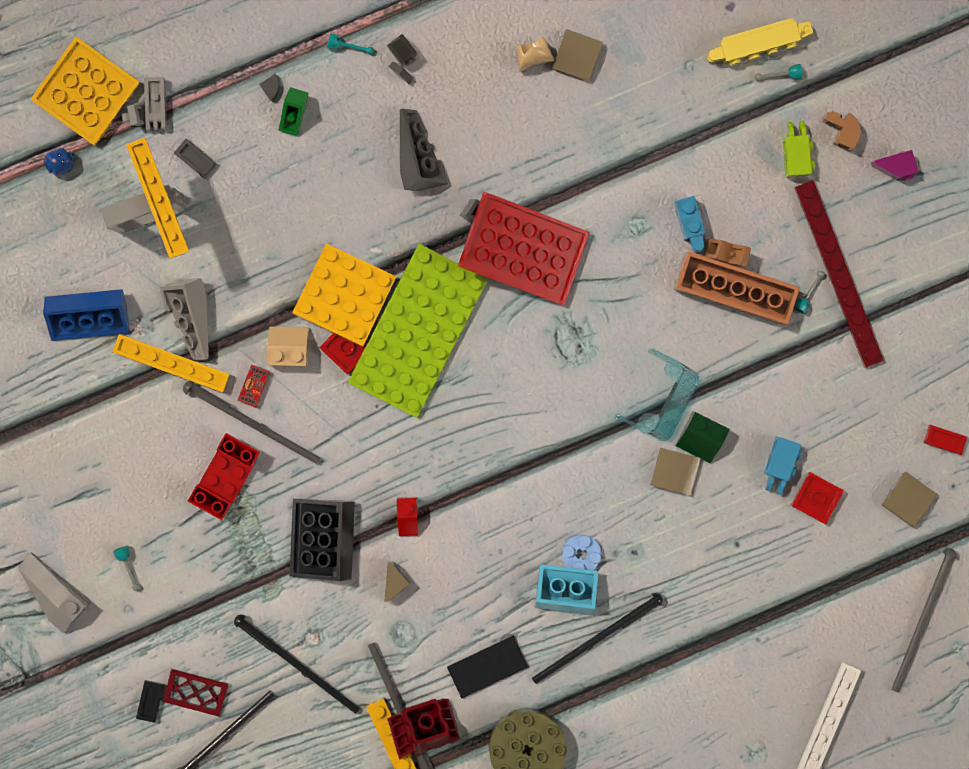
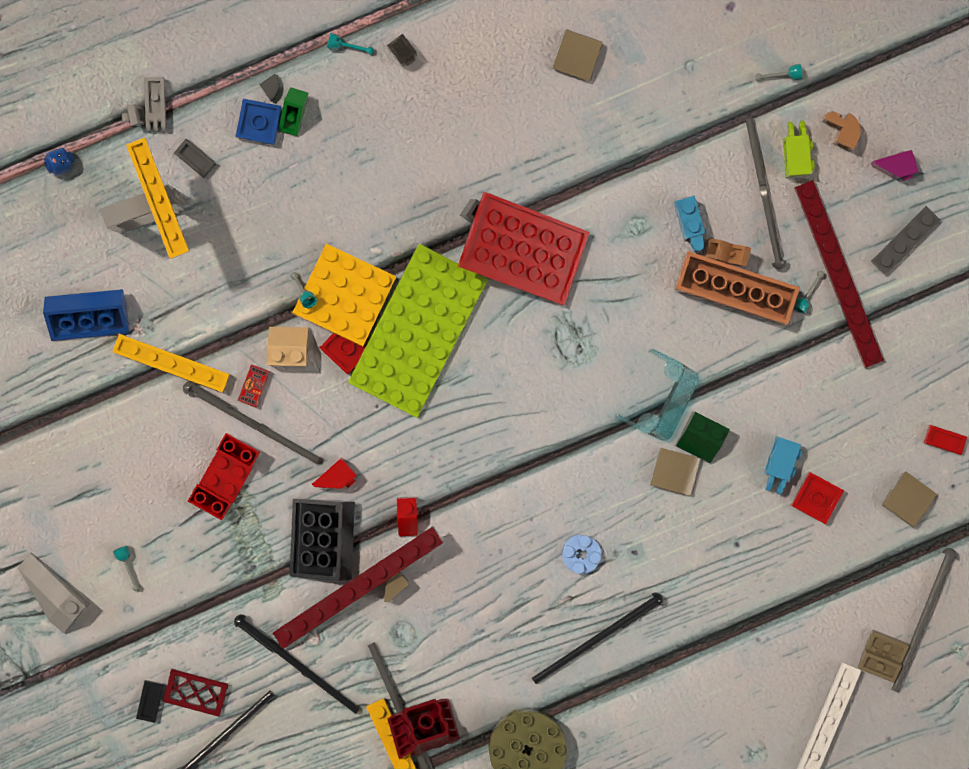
yellow plate [30,36,140,146] -> none
light grey wedge [159,278,209,360] -> none
dark grey tile [388,62,413,84] -> none
dark grey wedge [400,108,448,191] -> none
black piece [447,635,528,699] -> none
tan hair [516,37,555,72] -> none
medium azure slope [535,564,598,615] -> none
light yellow hinge [707,18,813,66] -> none
none -> blue plate [235,99,282,145]
none -> dark red plate [273,526,444,649]
none -> teal hinge [291,272,317,308]
none -> red slope [312,458,357,489]
none -> dark grey bar [745,118,787,270]
none -> dark tan slope [858,630,909,683]
none -> dark grey plate [871,206,940,275]

